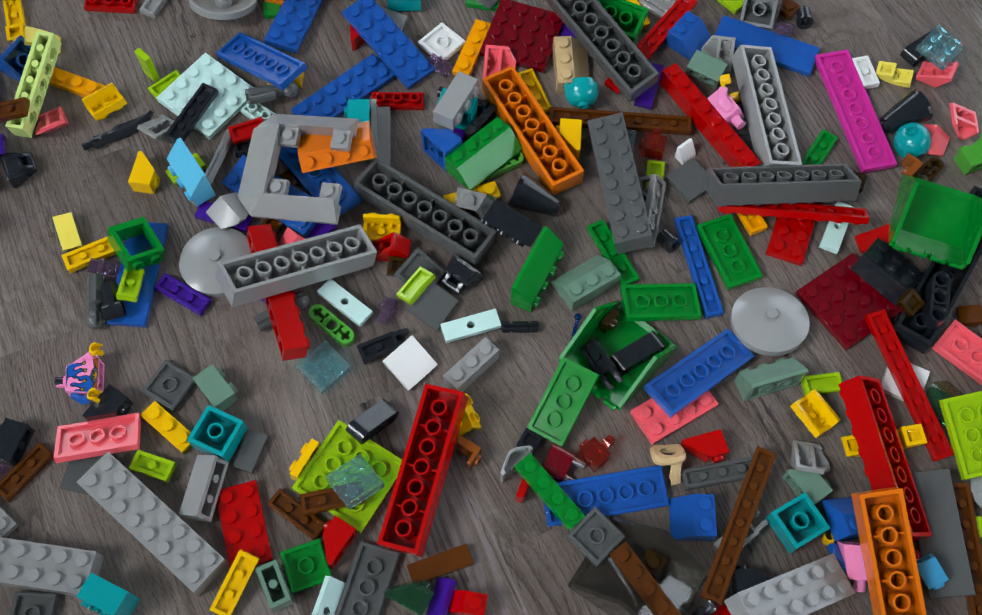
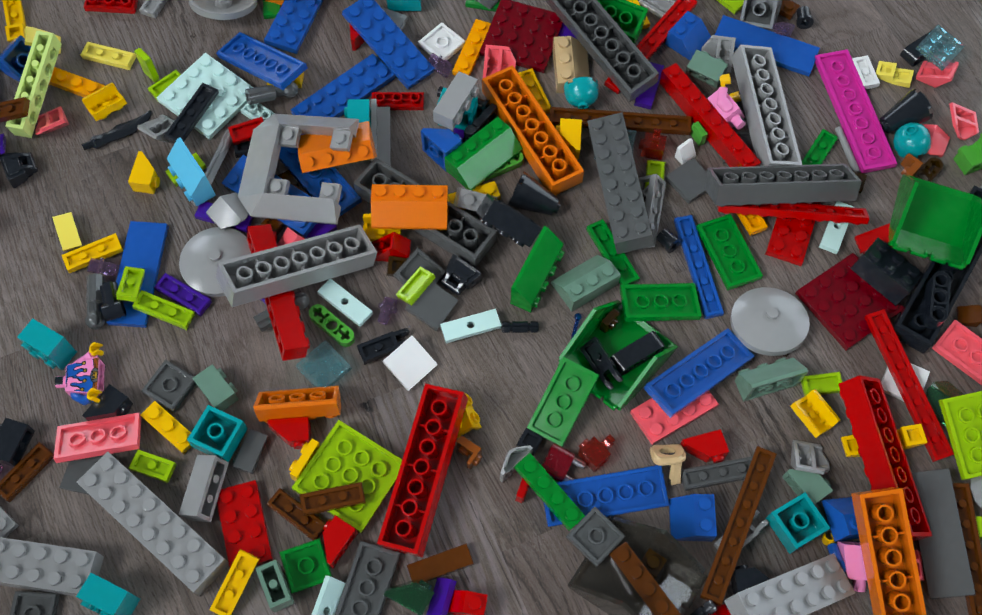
green window [107,216,165,273] -> none
clear light blue plate [326,454,384,510] -> none
beam [346,399,399,445] -> none
light grey brick [443,337,499,392] -> none
dark brown plate [896,289,925,316] -> none
dark azure brick [916,553,949,590] -> none
none -> teal brick [17,318,77,370]
none -> light yellow tile [80,42,136,70]
none -> lime tile [132,290,195,330]
none -> orange slope [253,386,342,423]
none -> red slope [267,417,311,449]
none -> orange slope [371,184,448,230]
none -> bright green tile [690,121,708,146]
none -> light grey bar [835,126,861,173]

